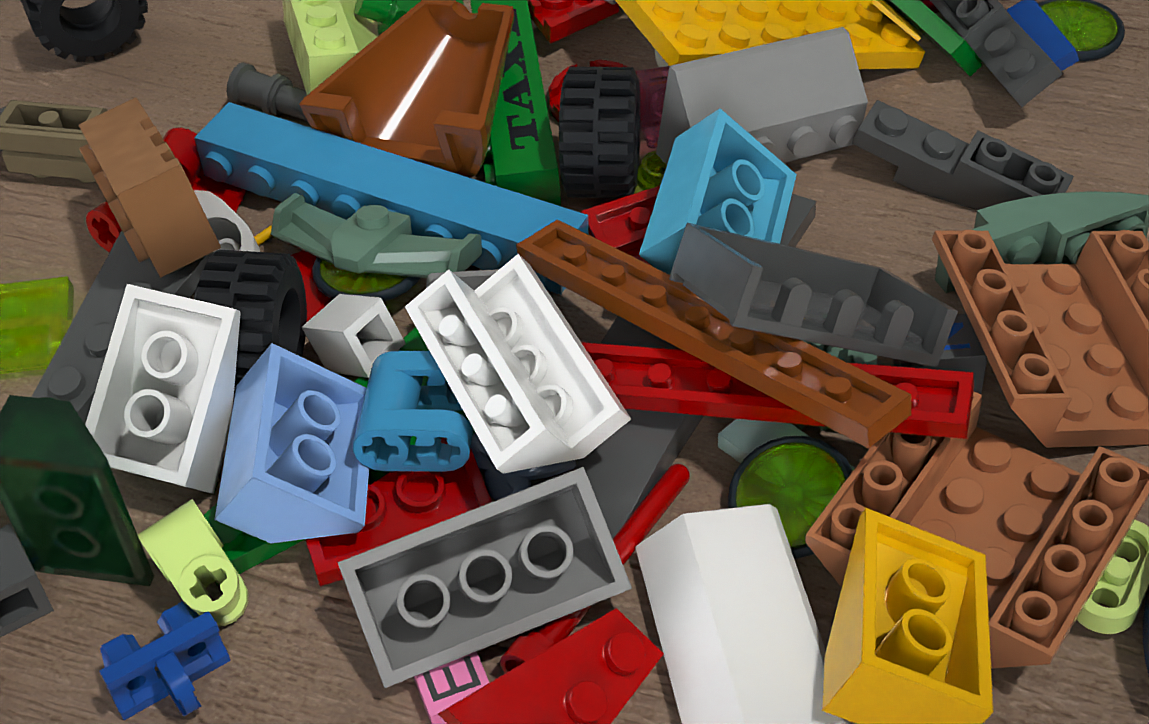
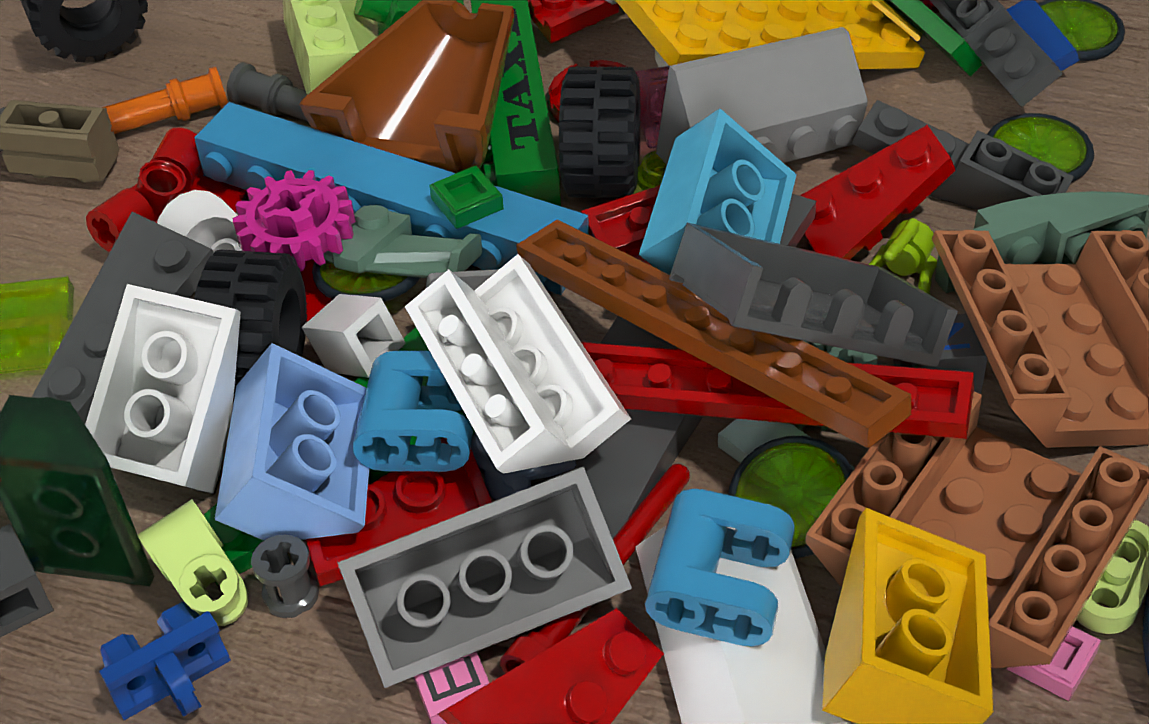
medium nougat wedge [78,98,221,278] -> none
none -> orange pin [102,66,228,134]
none -> dark pink gear [233,170,356,271]
none -> dark grey bush [251,535,319,618]
none -> green tile [429,165,504,229]
none -> dark azure connector [645,489,795,646]
none -> red wing [799,125,956,260]
none -> lime plant [869,218,937,295]
none -> clear neon green wheel [987,113,1094,182]
none -> bright pink tile [1007,626,1101,701]

